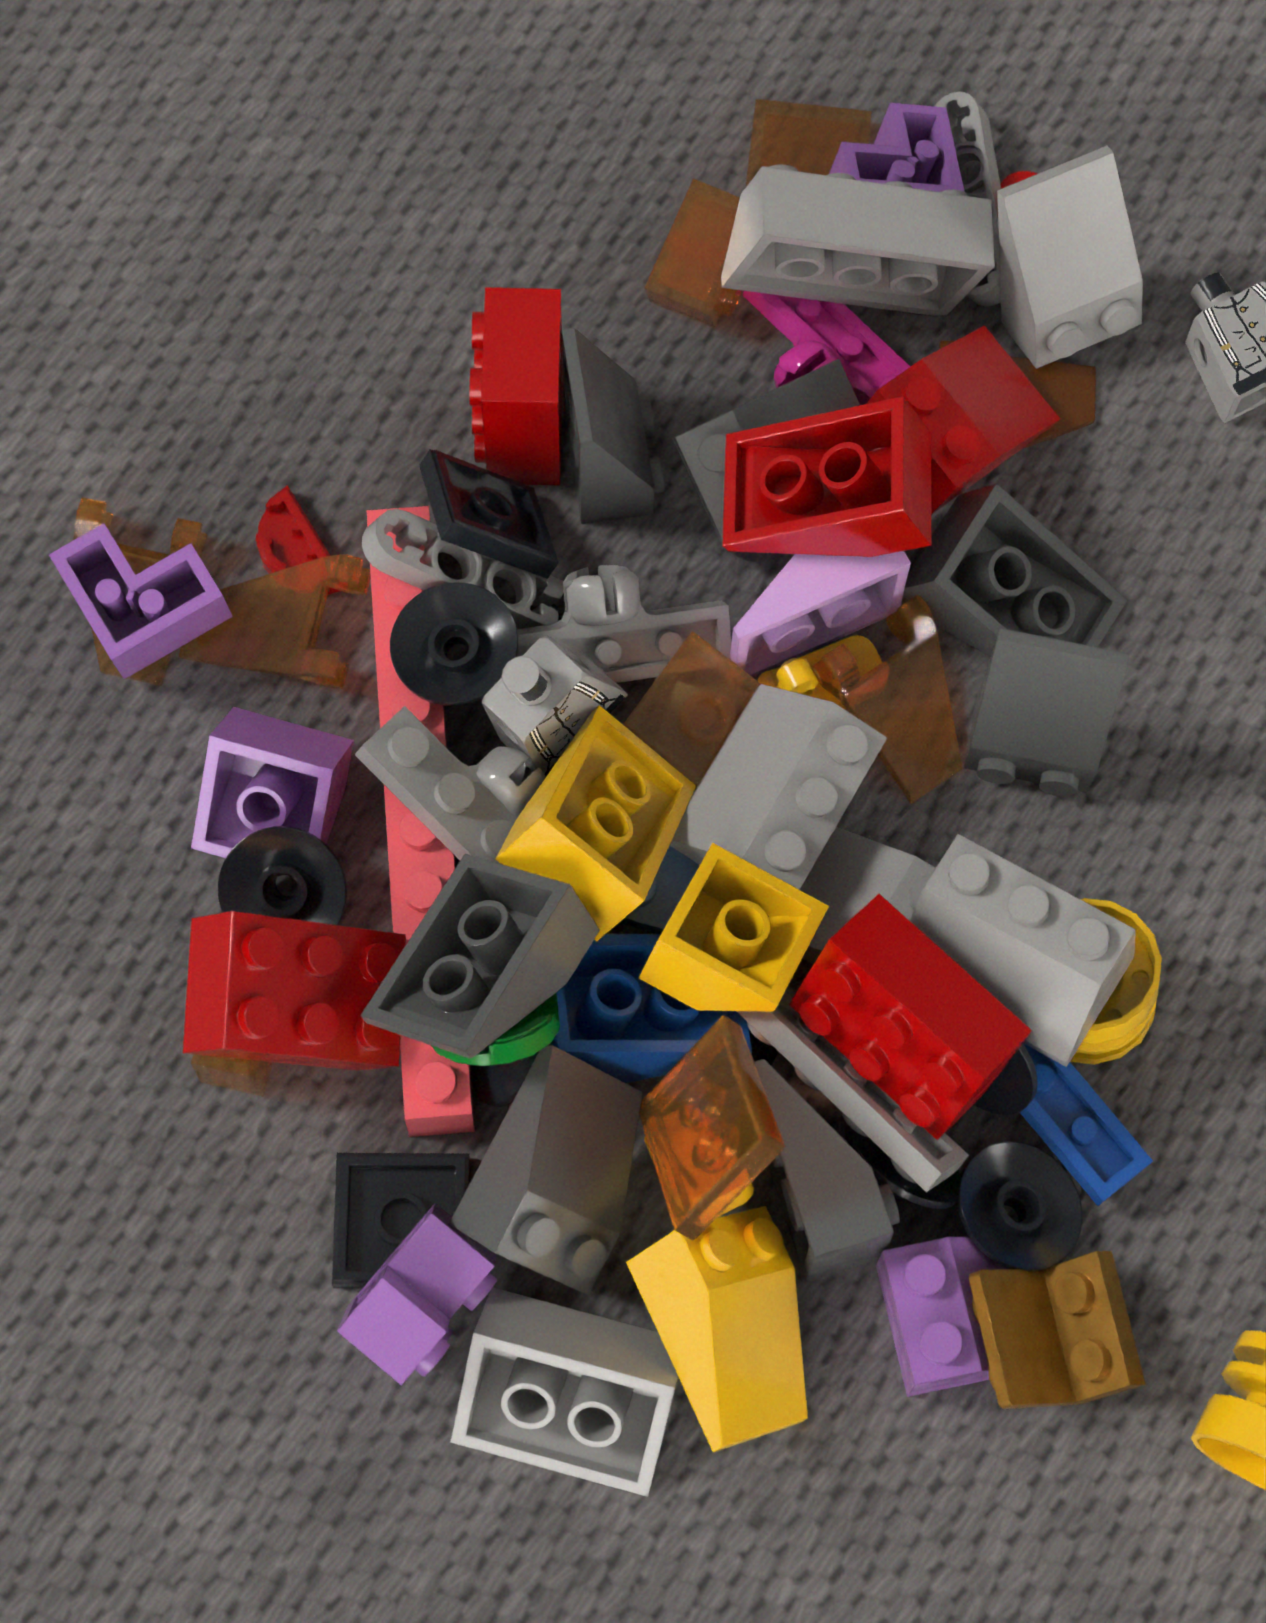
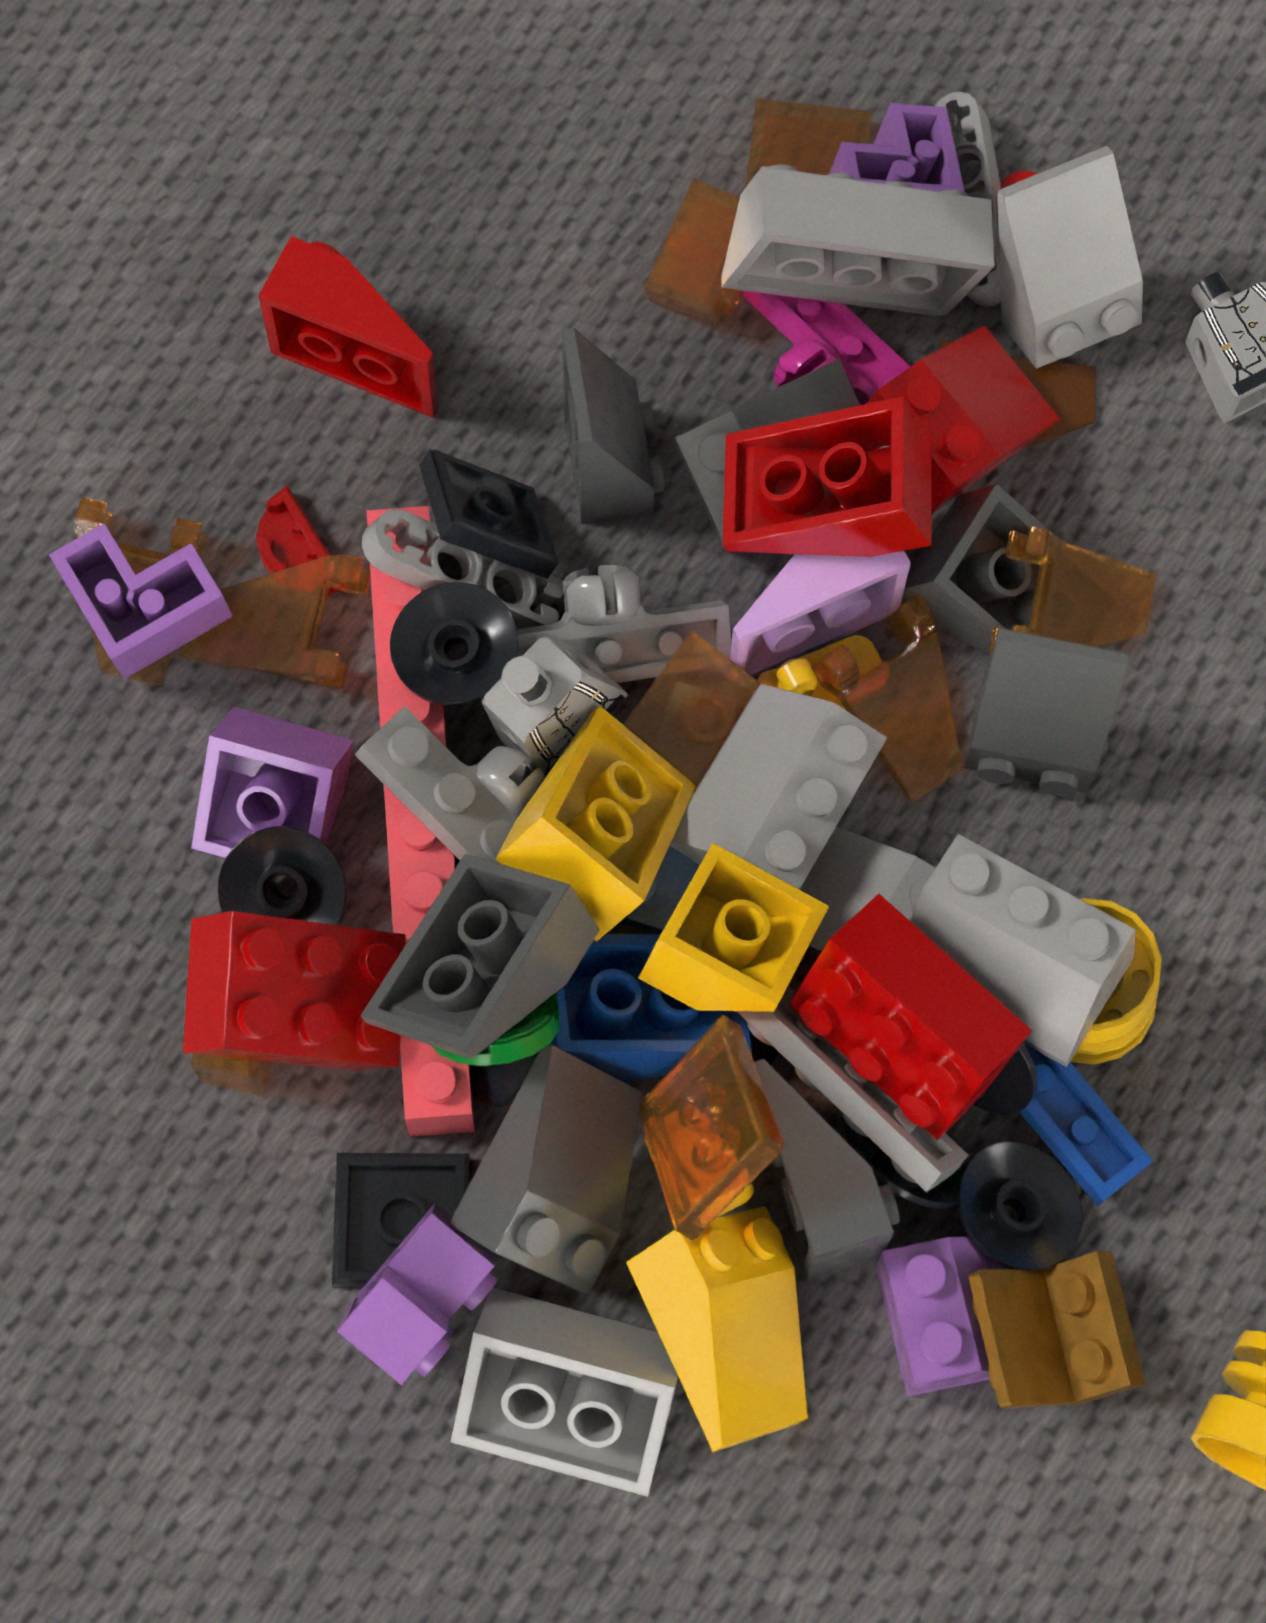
red brick [469,287,563,485] -> none
none -> red slope [258,236,439,419]
none -> clear orange flag [989,527,1156,654]

